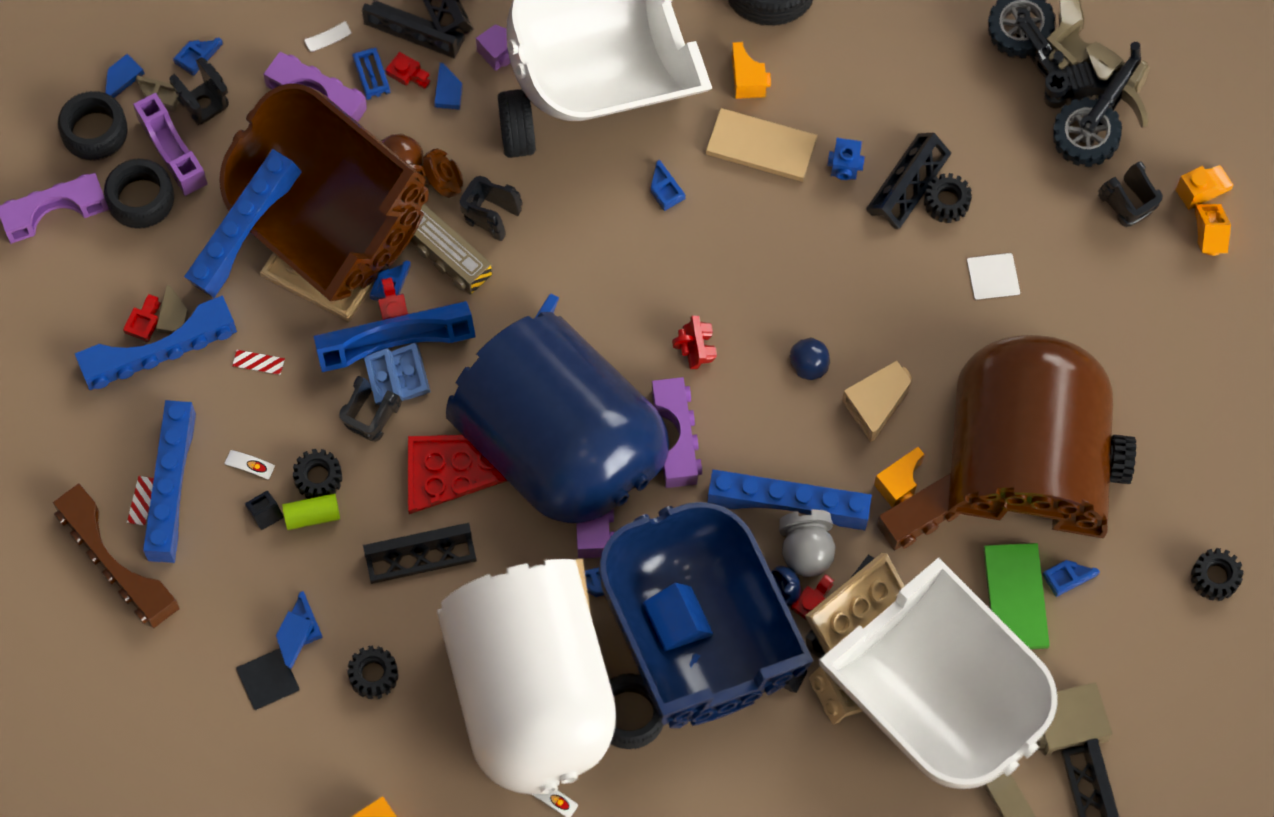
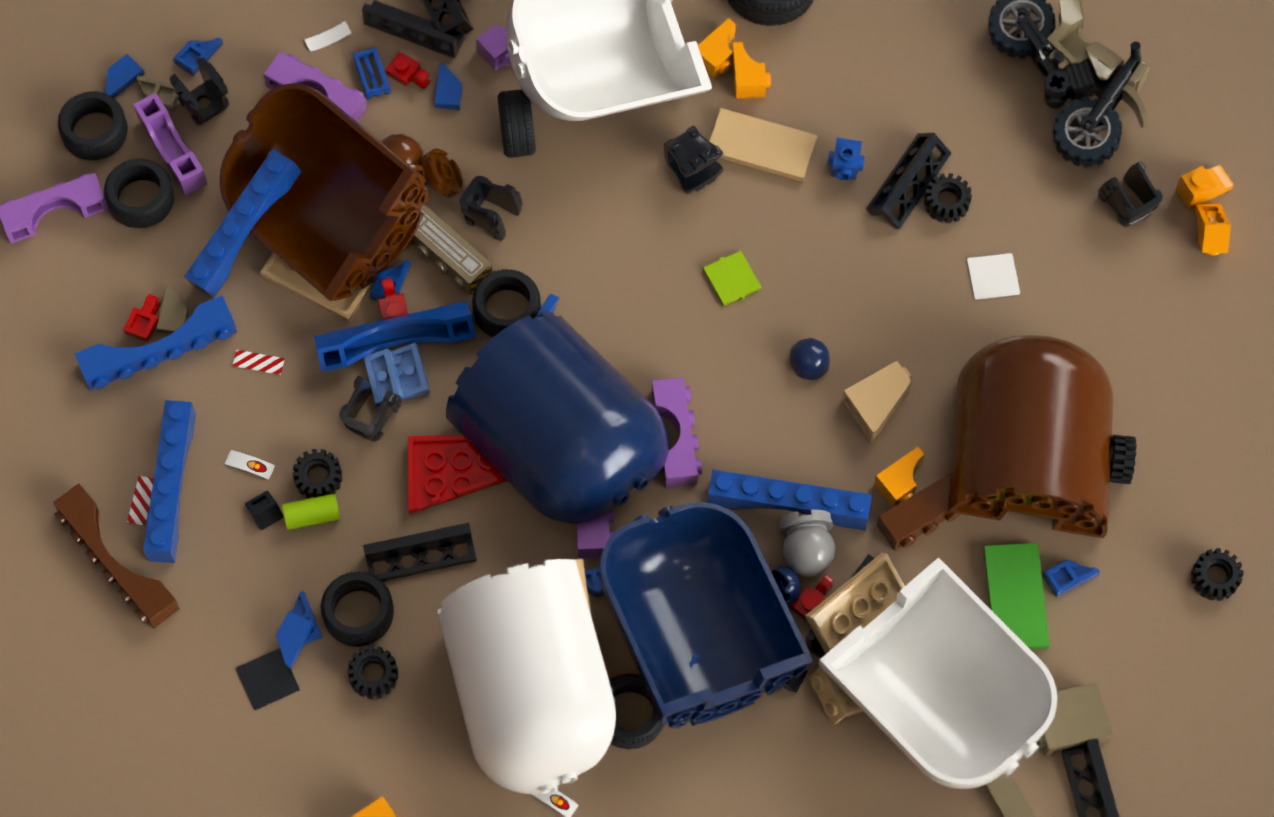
blue slope [642,583,713,651] -> none
blue tile [650,160,686,211] -> none
red hips [672,316,717,369] -> none
none -> black tyre [321,571,394,647]
none -> black tyre [472,269,541,337]
none -> black piece [664,126,723,194]
none -> light orange arch [698,18,736,80]
none -> lime piece [703,251,762,306]

